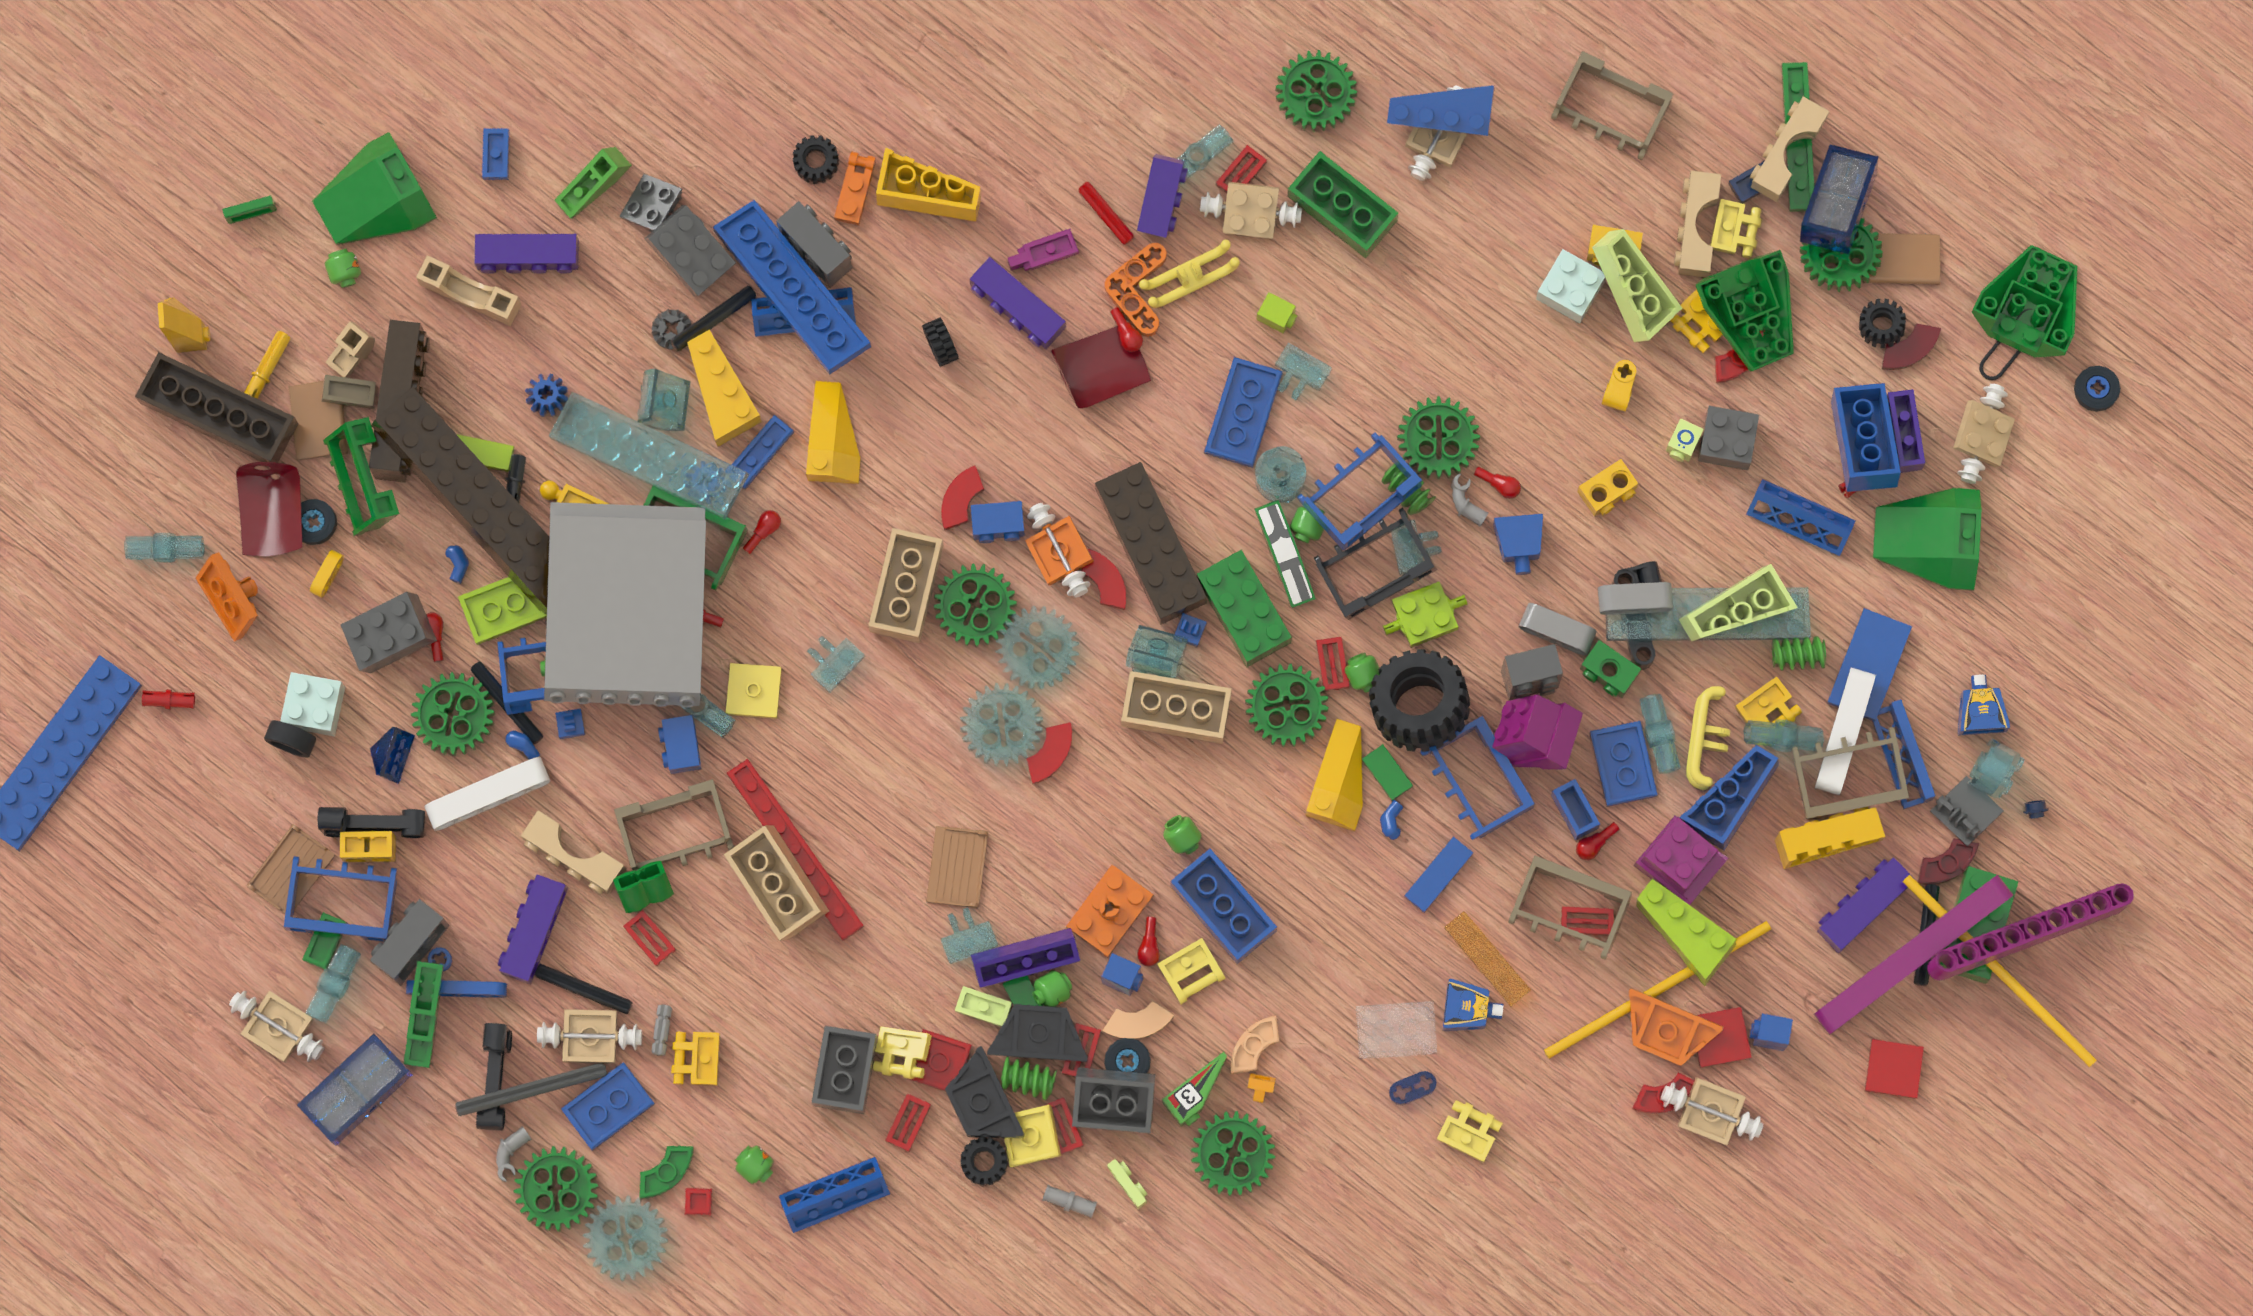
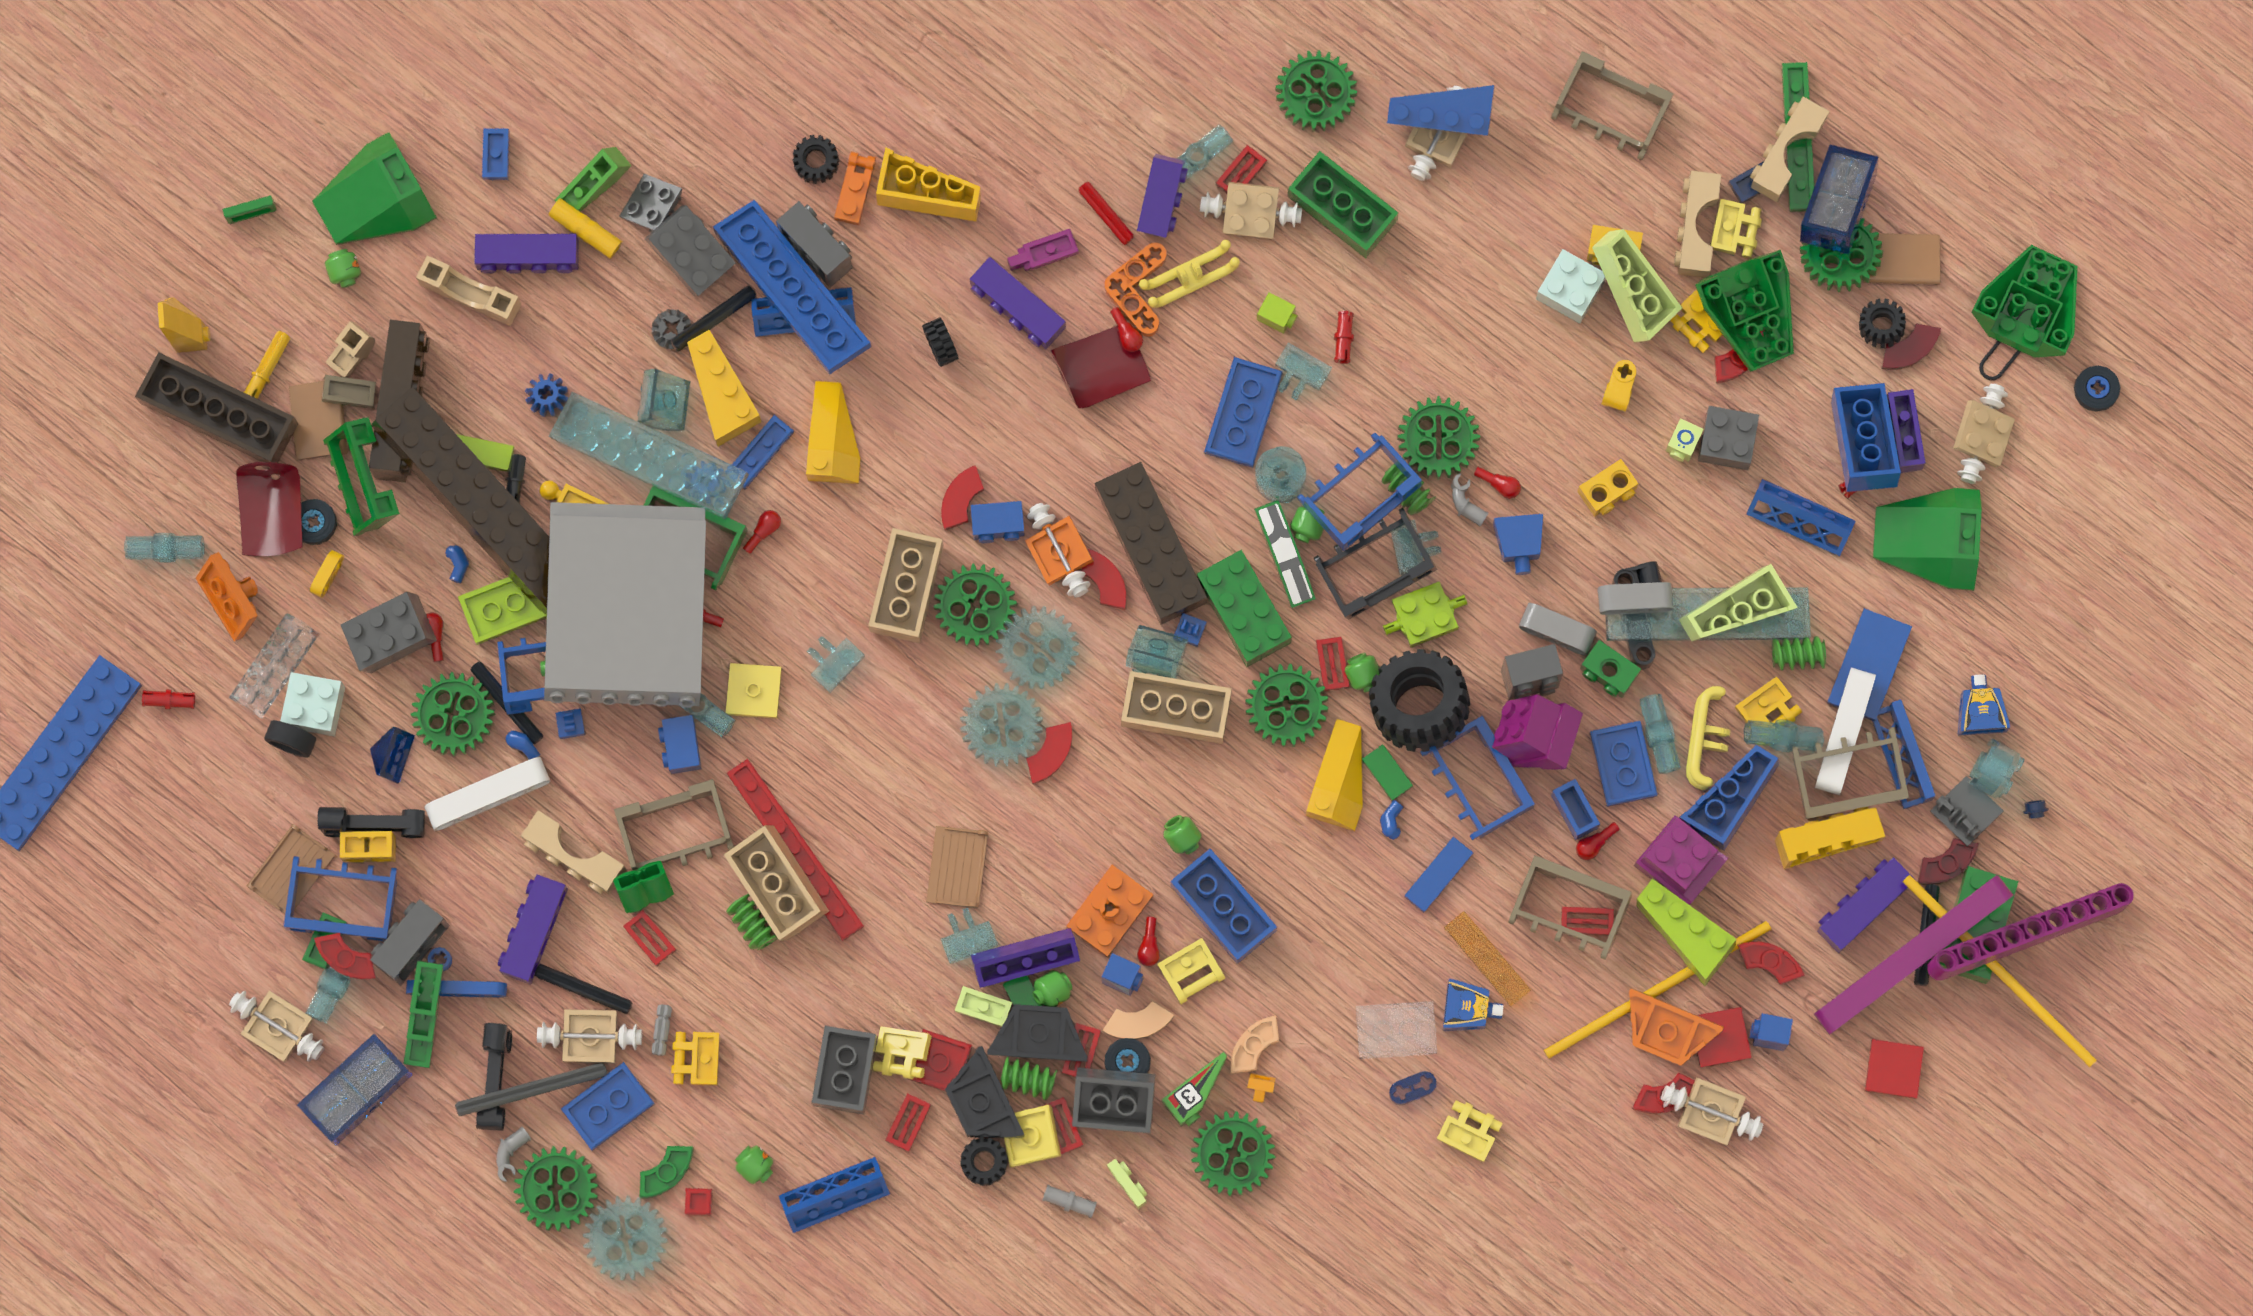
none -> clear brick [229,613,319,719]
none -> red tile [314,933,376,979]
none -> yellow axle [548,198,623,259]
none -> bright green piece [726,894,778,950]
none -> red pin [1334,311,1354,364]
none -> red tile [1737,941,1805,985]

